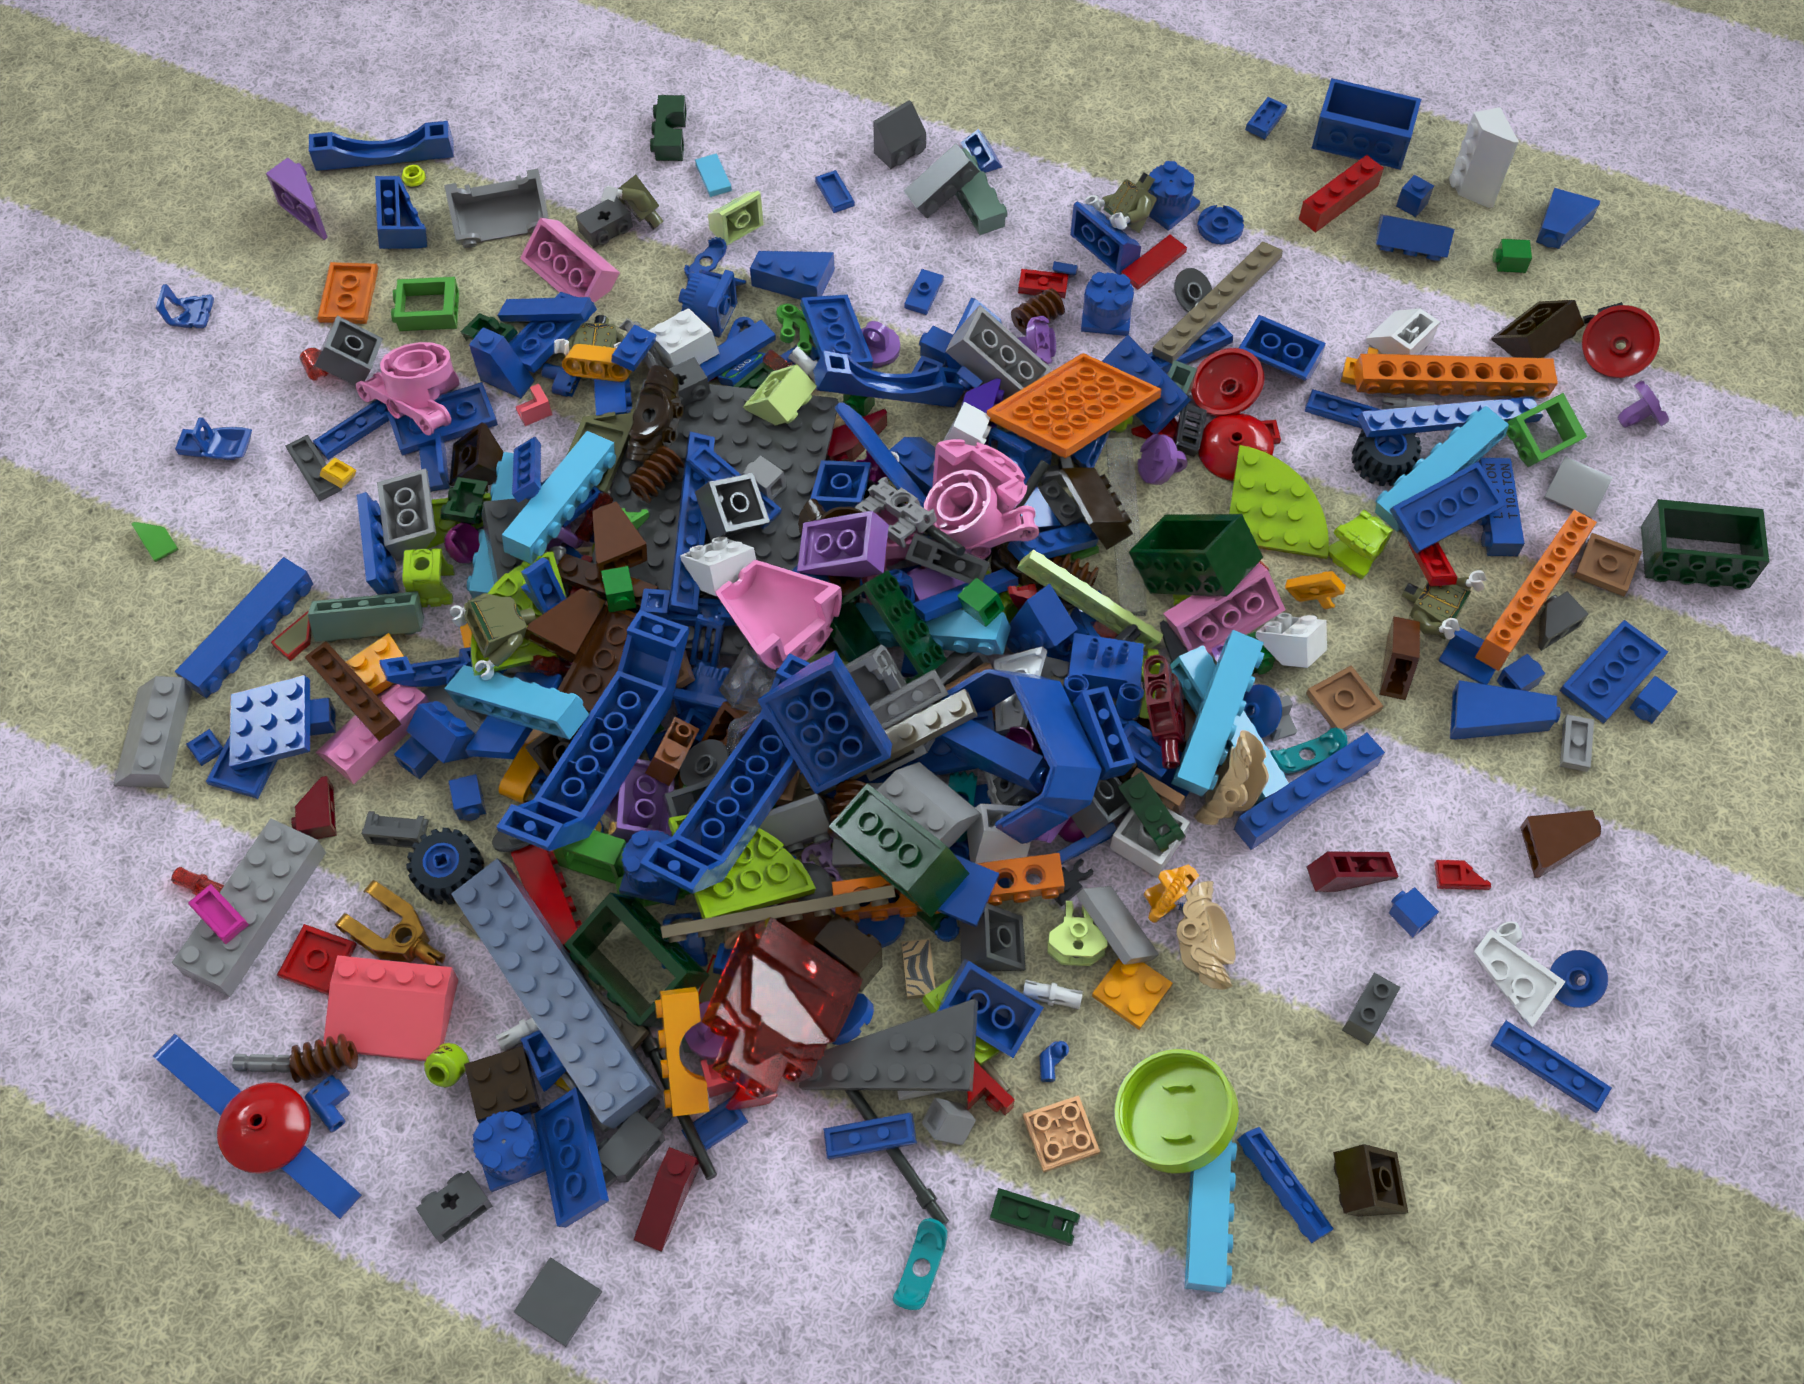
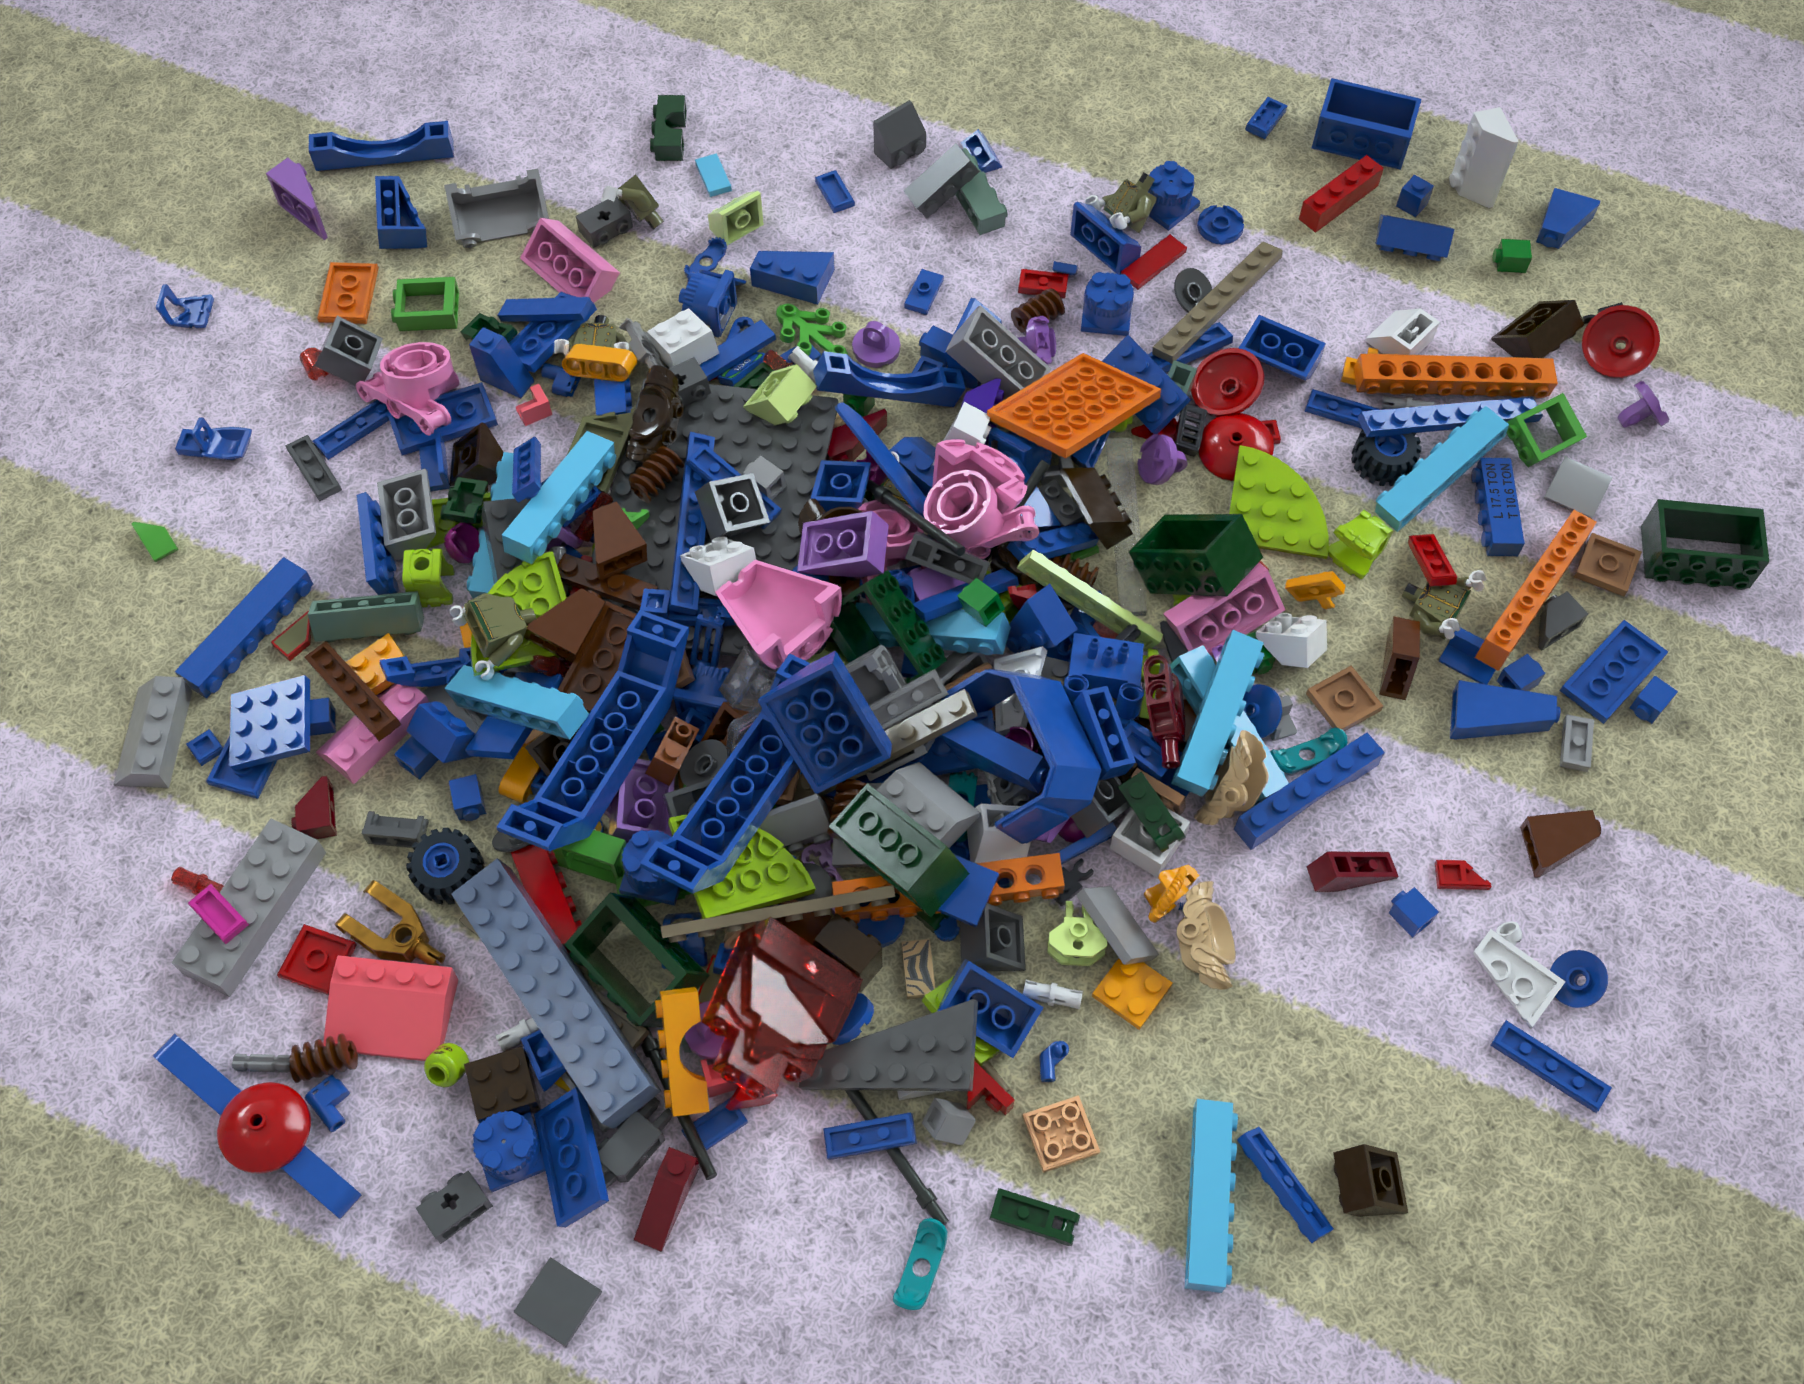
yellow tile [320,457,356,489] -> none
neon yellow plate [402,165,426,187] -> none
blue slope [521,557,566,615] -> none
green brick [601,566,636,613] -> none
blue plate [611,324,657,372] -> none
blue plate [800,294,874,369] -> none
light grey piece [855,477,937,548] -> none
blue plate [957,366,983,391] -> none
lime piece [1115,1049,1239,1173] -> none
dark grey brick [1342,972,1401,1045] -> none
blue plate [1390,461,1506,554] -> none

